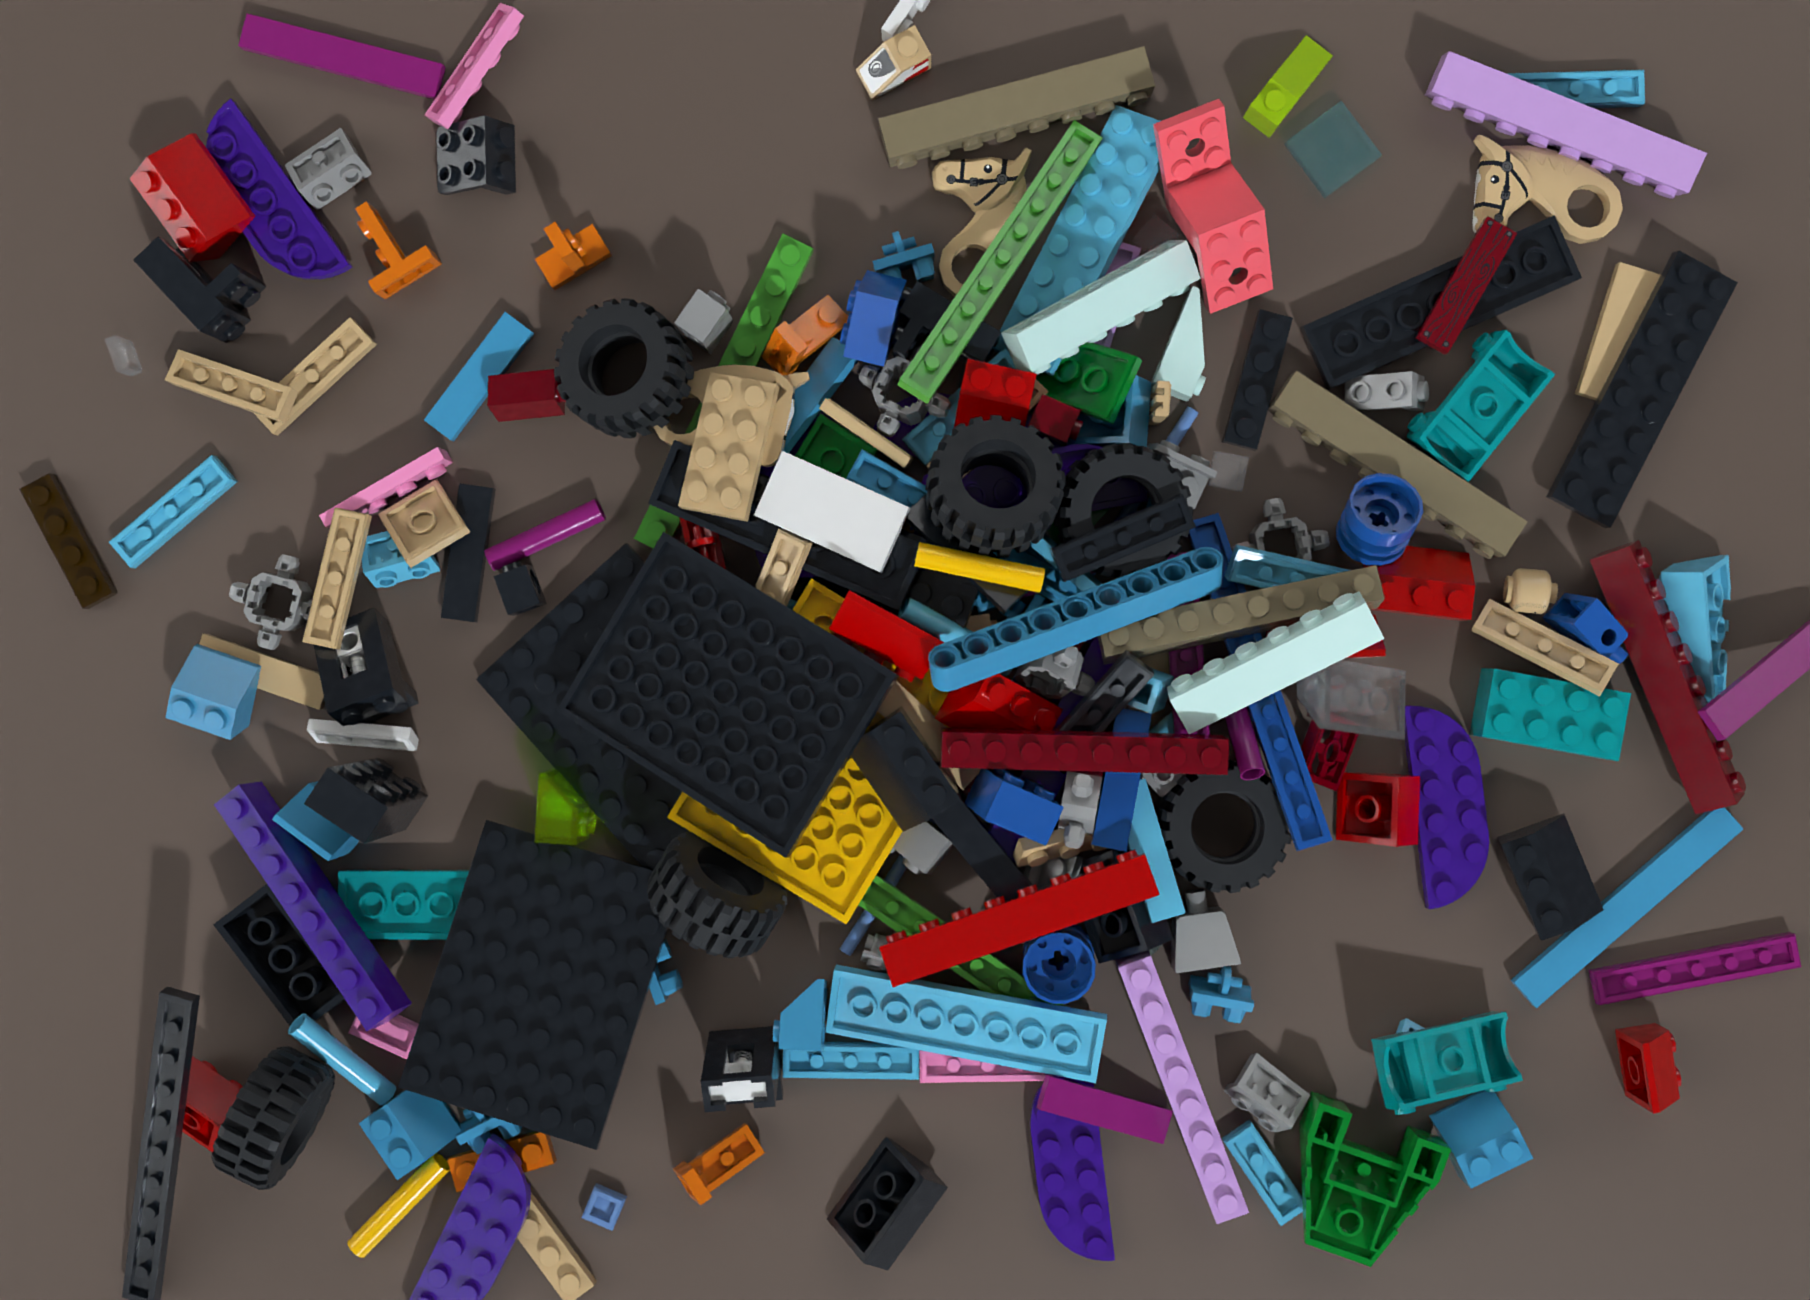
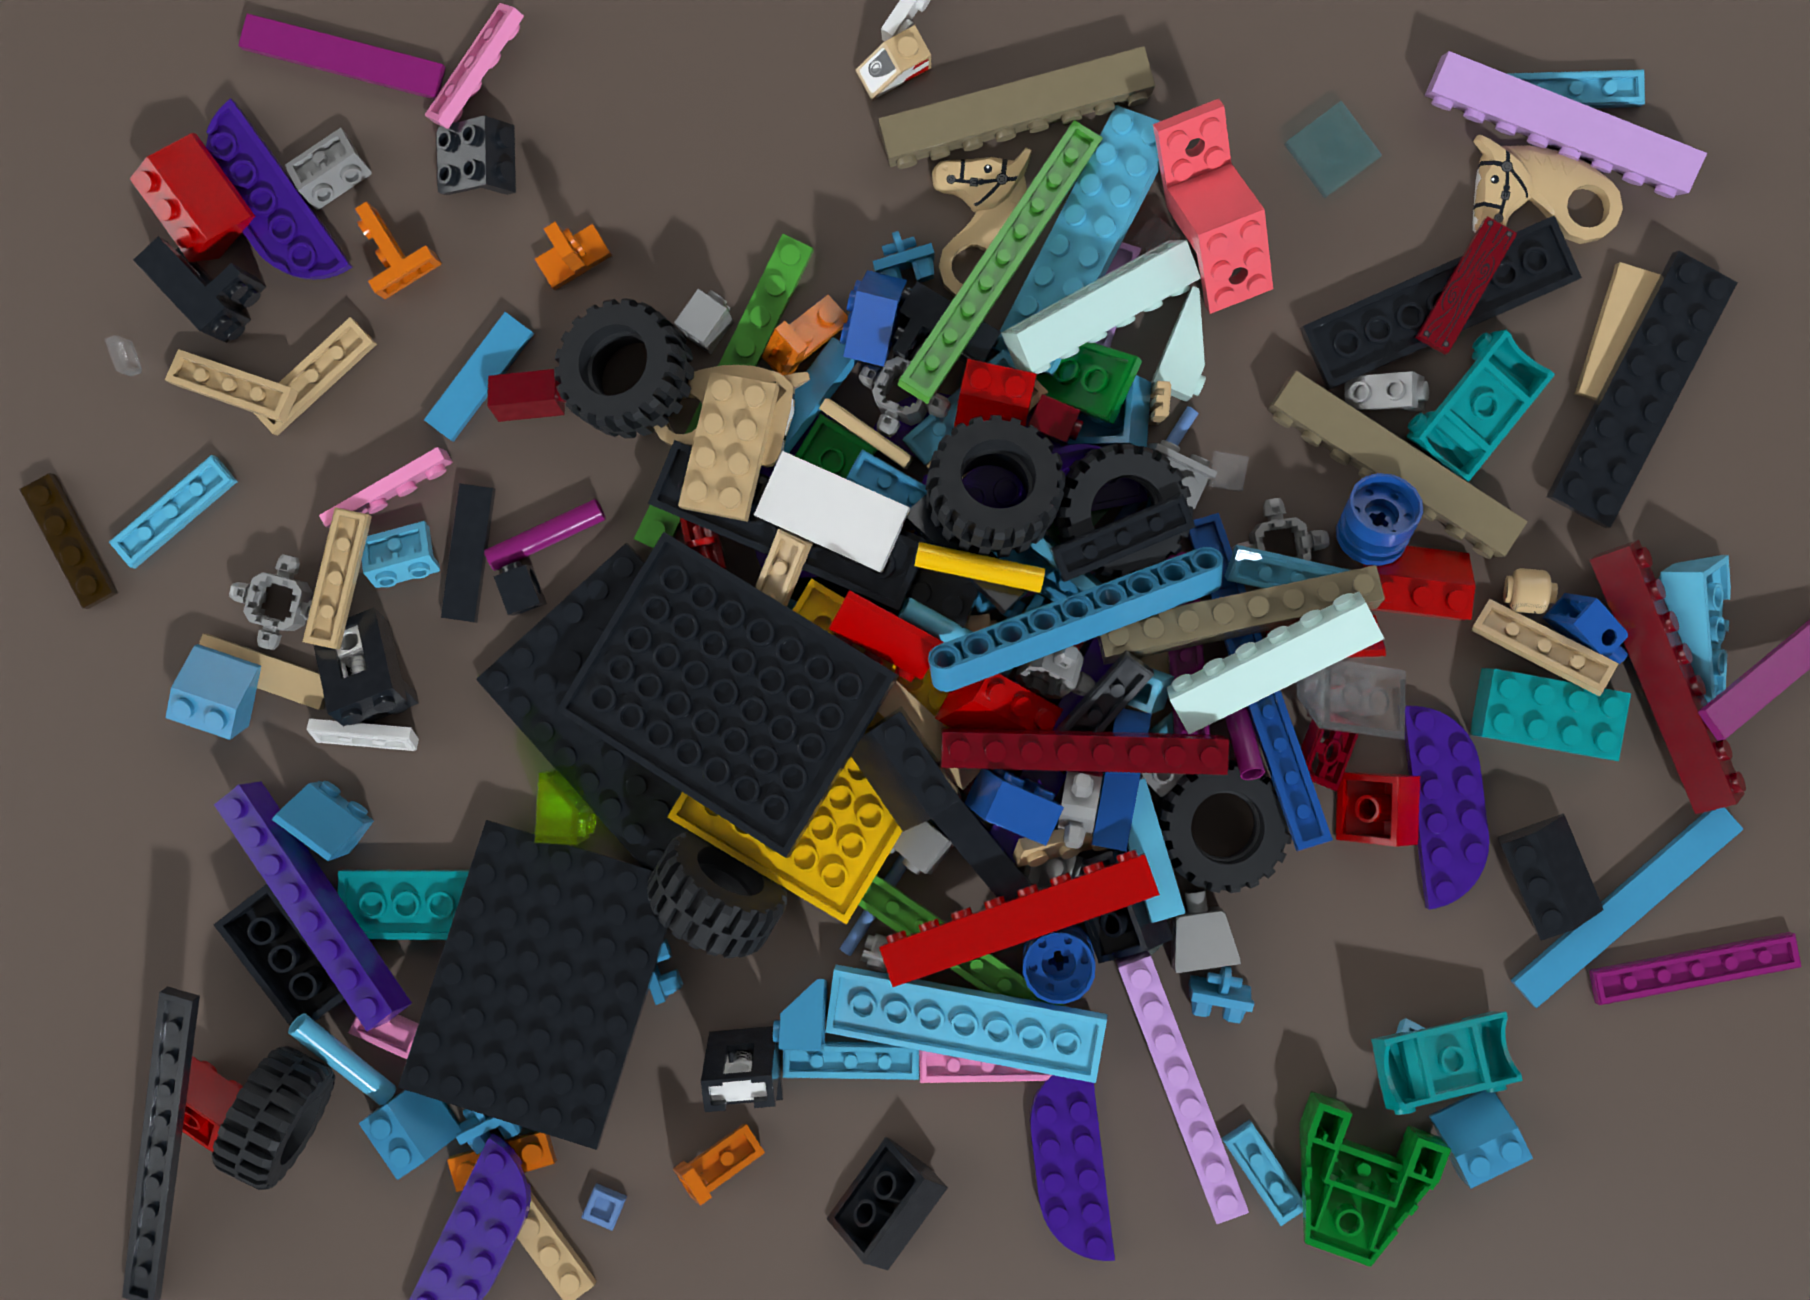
black brick [304,758,428,844] -> none
yellow piece [347,1153,450,1258] -> none
tan tile [378,479,470,568] -> none
magenta tile [1036,1074,1173,1144] -> none
black plate [1222,309,1293,451] -> none
light grey bracket [1224,1053,1310,1132] -> none
lime slope [1243,35,1333,138] -> none
red slope [1615,1023,1682,1114] -> none

